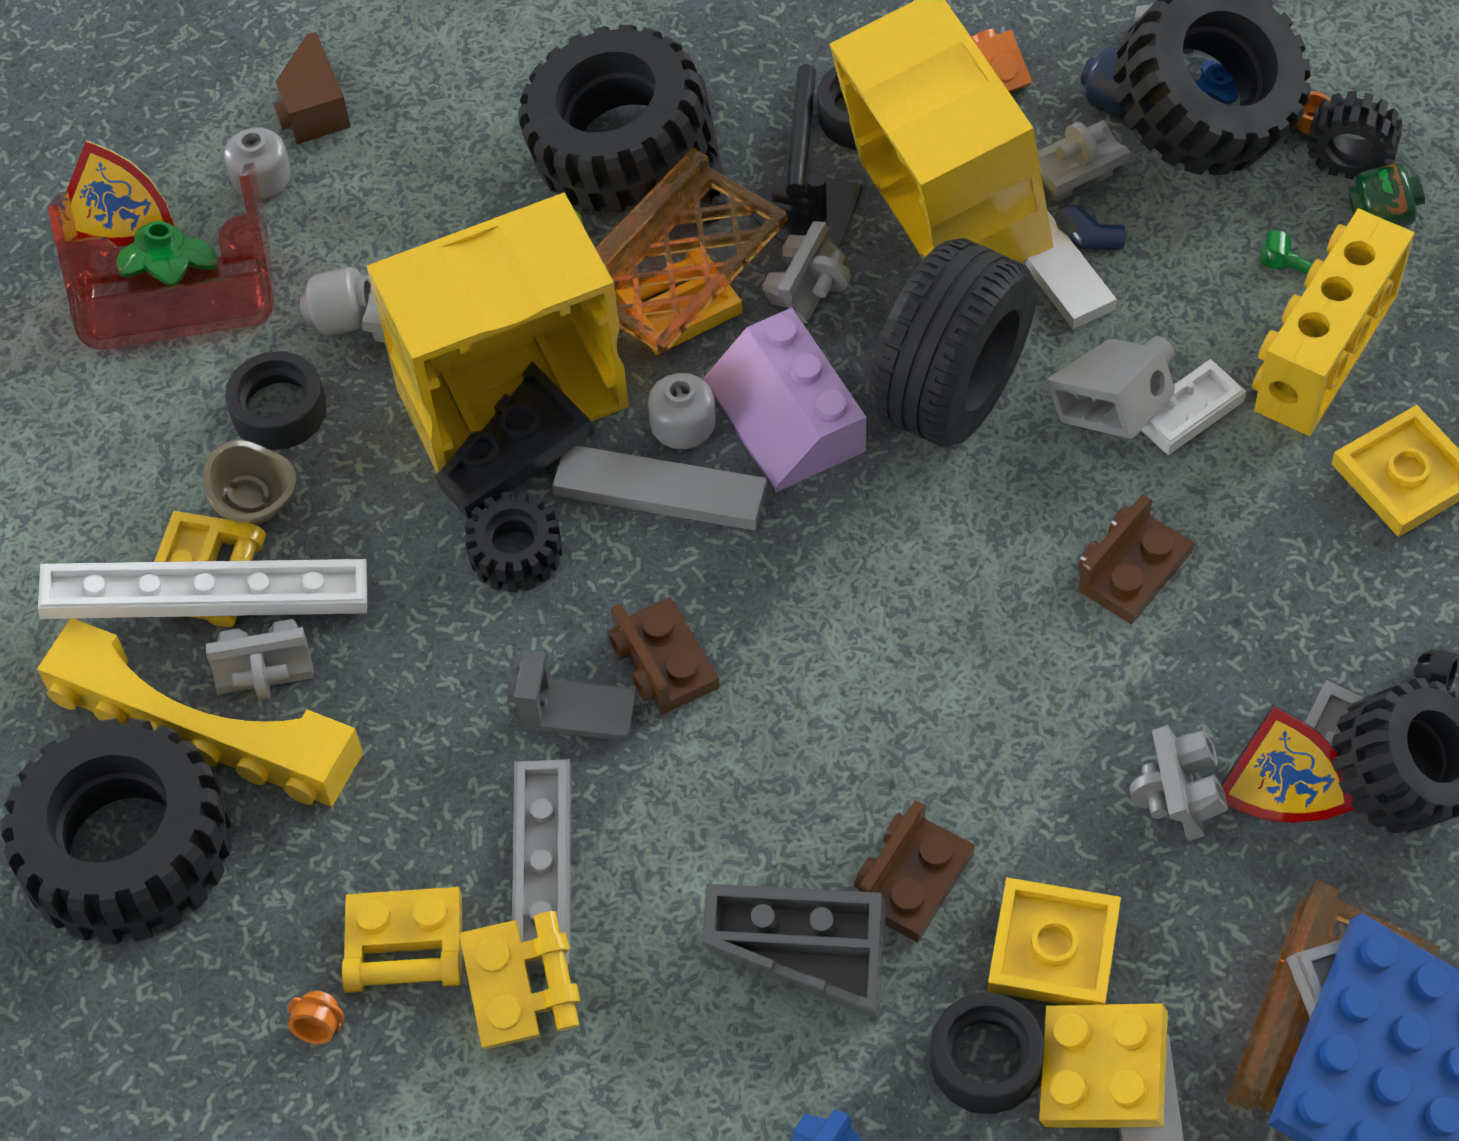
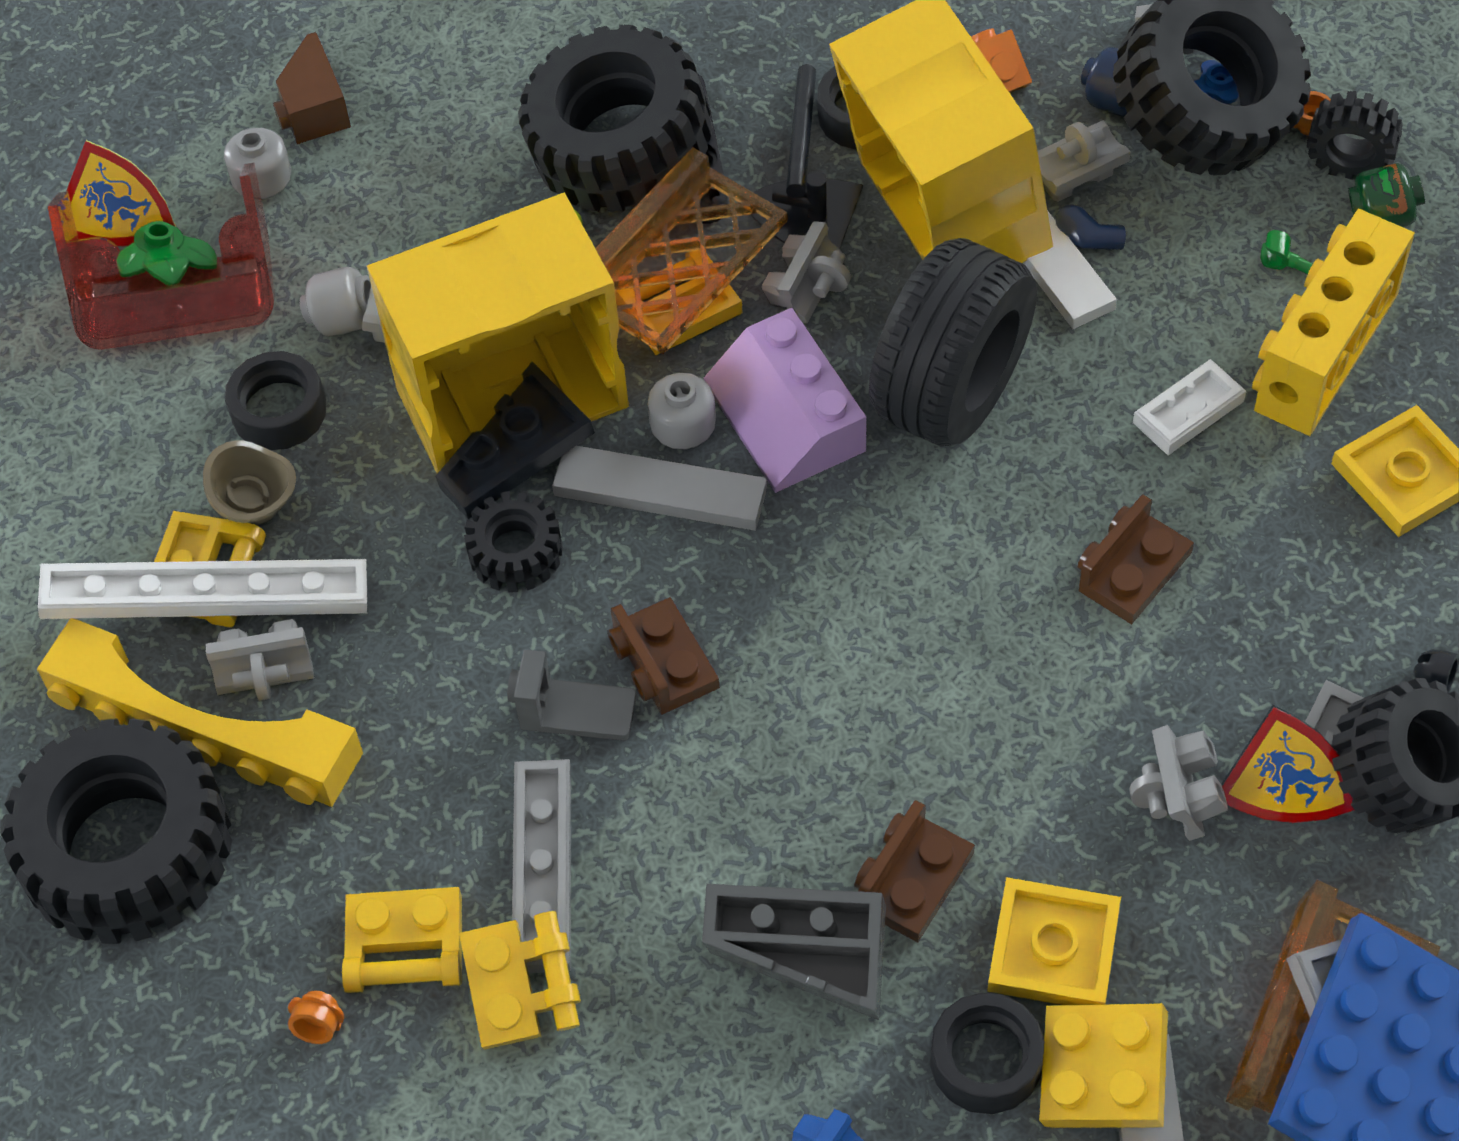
light grey torso [1046,336,1175,439] -> none

